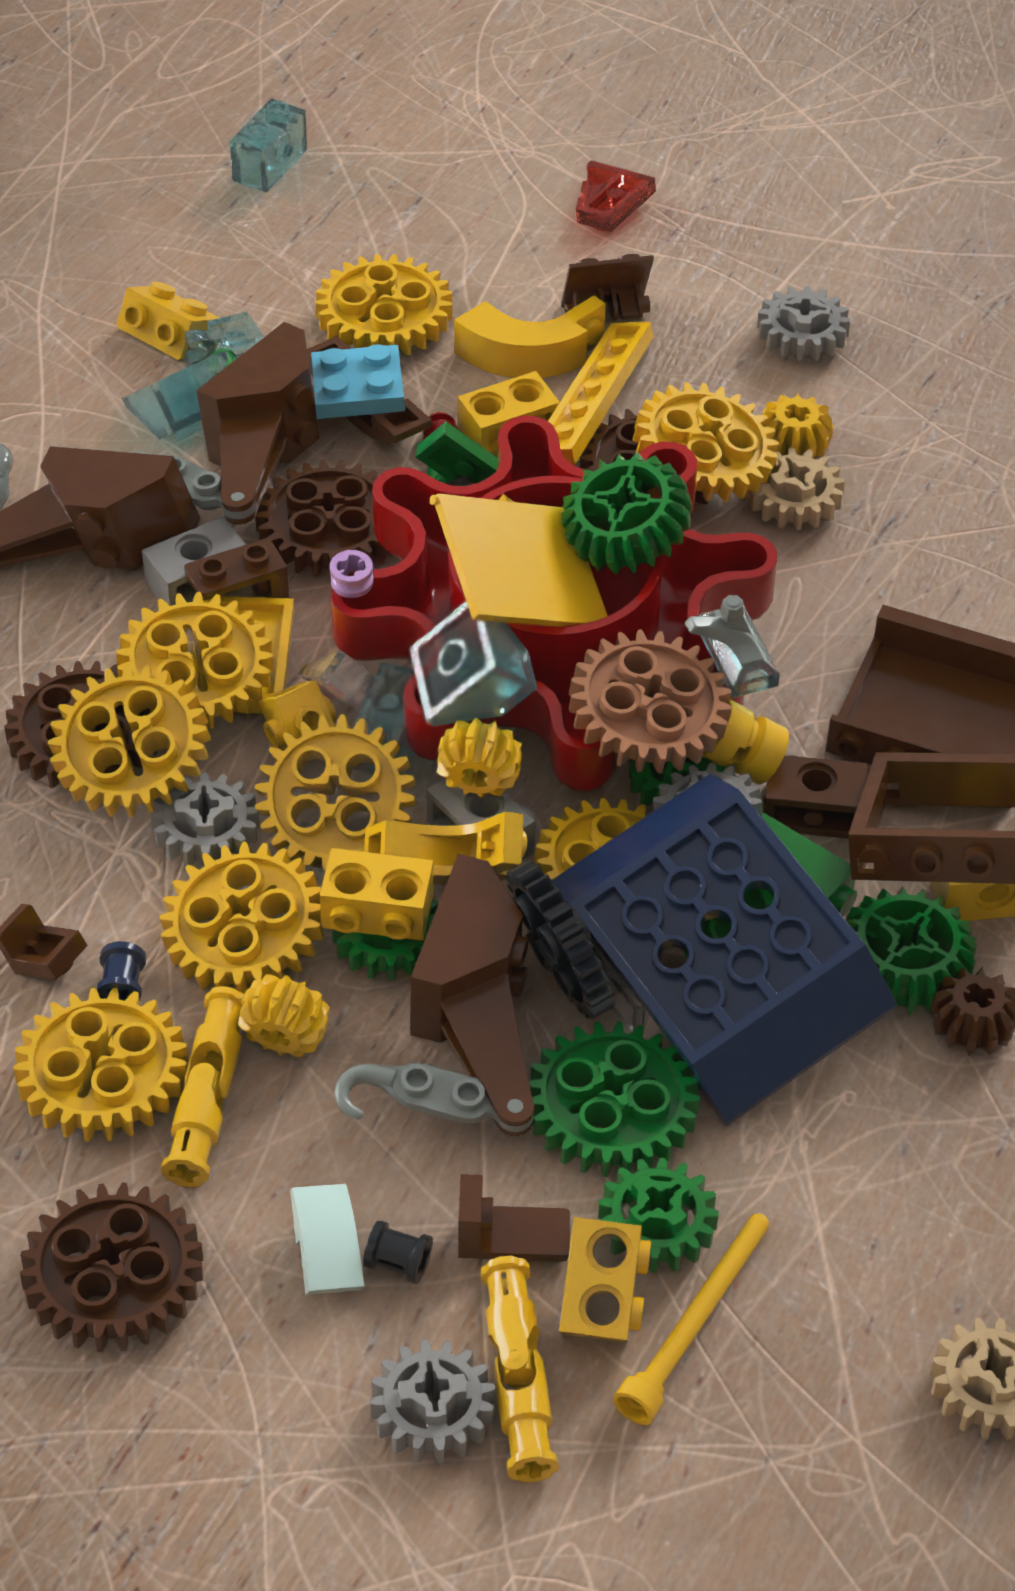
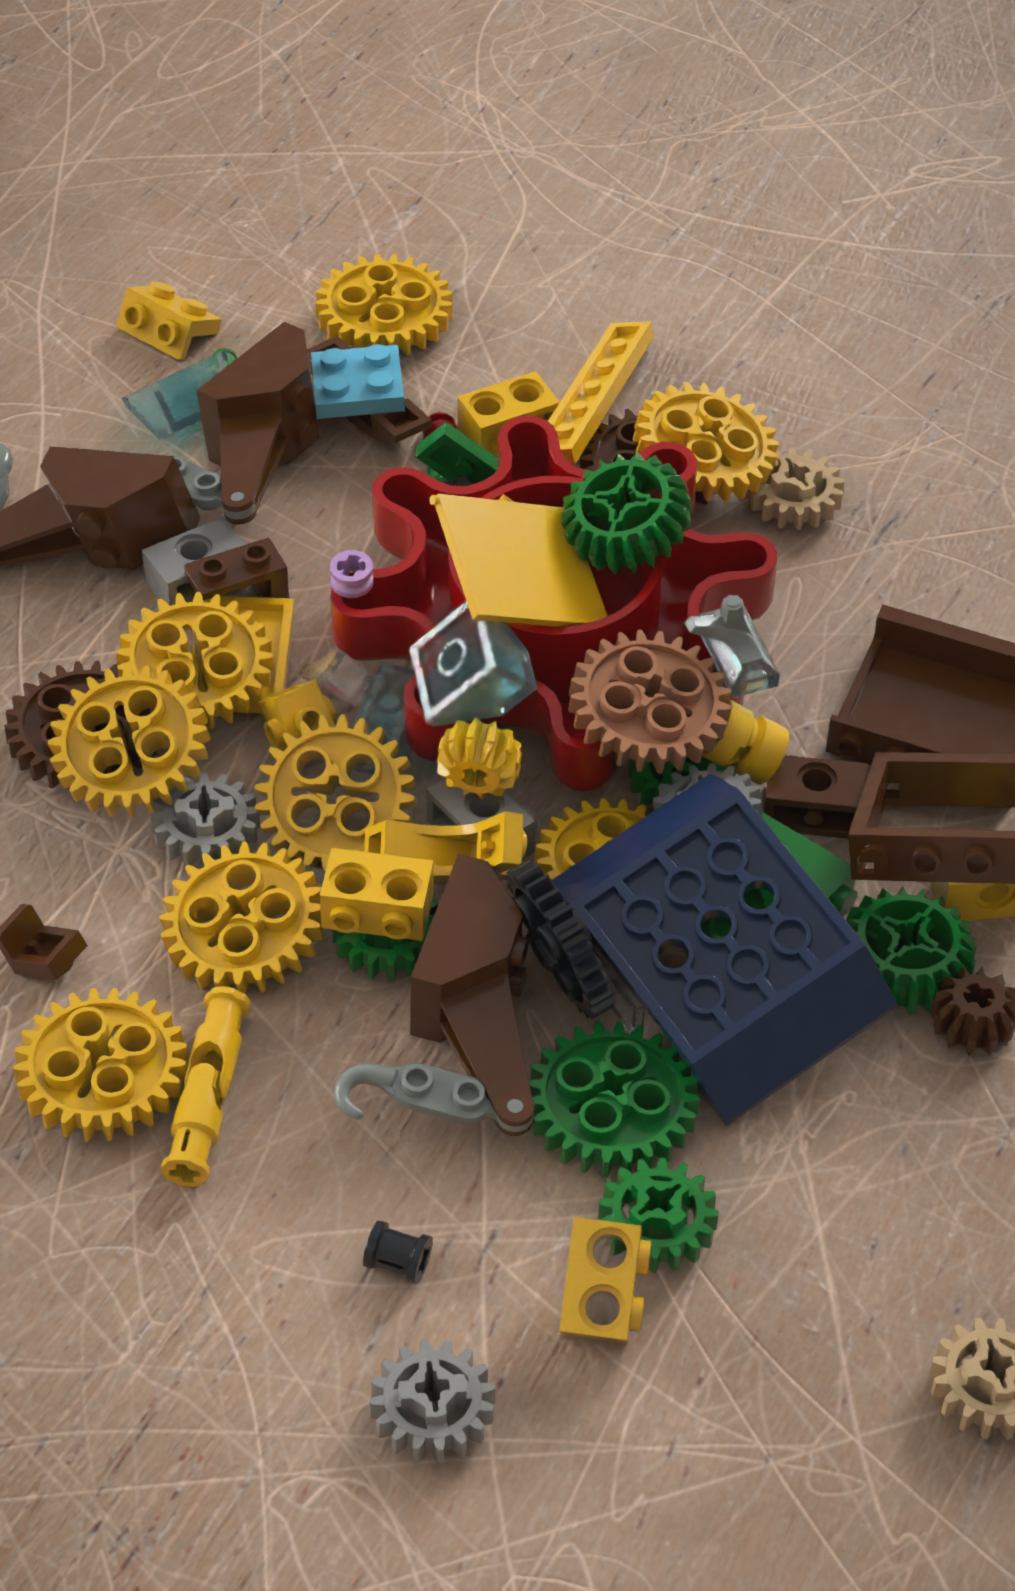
reddish brown gear [20,1182,204,1352] -> none
dark blue bush [97,941,146,1001] -> none
clear light blue plate [185,311,264,369] -> none
clear light blue brick [230,98,307,193] -> none
yellow gear [237,974,330,1057] -> none
reddish brown gear [255,460,387,577] -> none
light aqua slope [290,1184,364,1295] -> none
yellow arch [454,295,606,378] -> none
reddish brown bracket [458,1174,570,1261] -> none
yellow piece [480,1256,559,1483] -> none
reddish brown hinge [561,254,654,321] -> none
clear red wing [576,160,656,232] -> none
yellow piece [613,1213,769,1425] -> none
light grey gear [757,286,851,361] -> none
yellow gear [762,393,834,459] -> none

